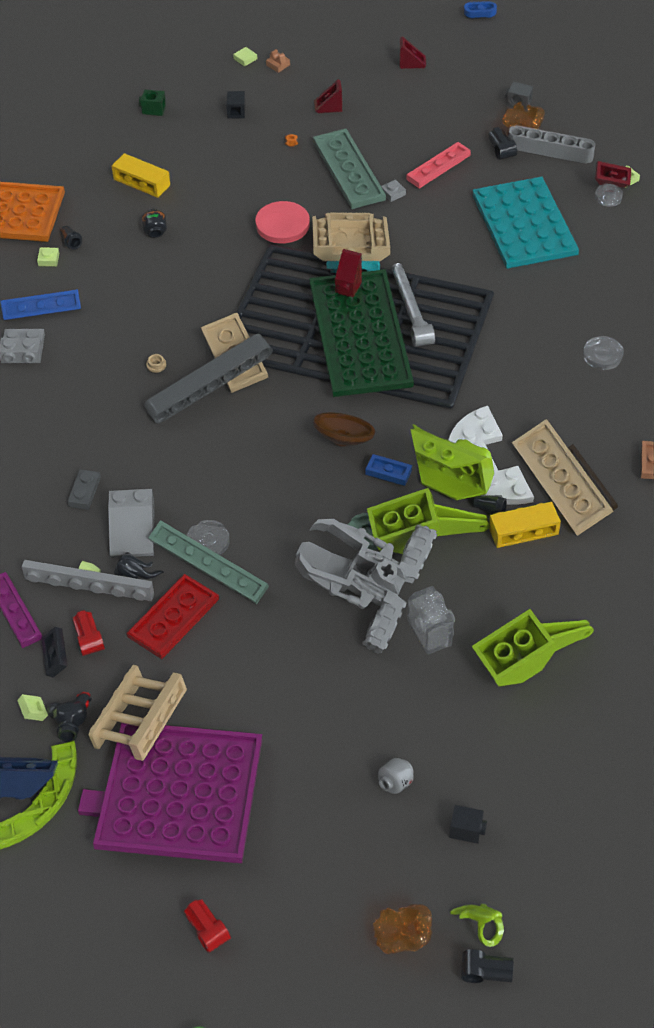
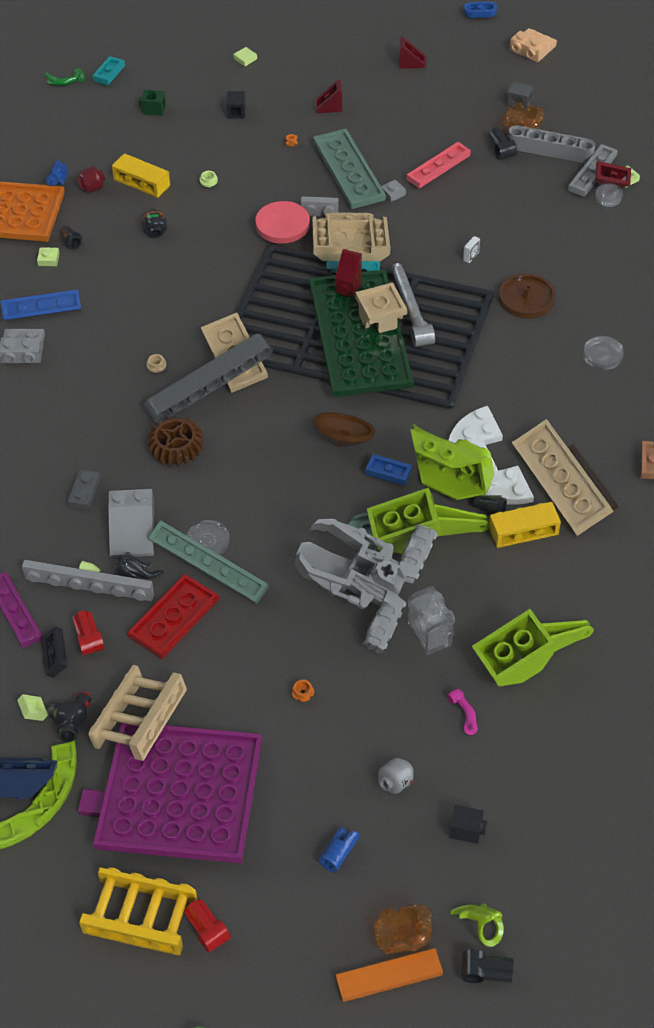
nougat tile [266,49,290,73] -> none
teal plate [472,177,579,269] -> none
none -> green piece [45,68,86,86]
none -> blue hinge [46,159,69,186]
none -> dark red head [77,166,106,193]
none -> yellow fence [79,867,197,956]
none -> teal plate [92,56,125,85]
none -> reddish brown gear [147,416,204,467]
none -> yellowish green plate [200,171,218,187]
none -> orange plate [292,680,314,702]
none -> light grey plate [301,196,339,216]
none -> blue hinge [318,827,360,872]
none -> orange tile [336,948,443,1002]
none -> tan panel [356,283,407,333]
none -> dark pink piece [447,689,478,735]
none -> white tile [463,236,480,263]
none -> reddish brown piece [499,273,556,319]
none -> light nougat plate [510,28,557,63]
none -> light grey plate [568,144,618,197]

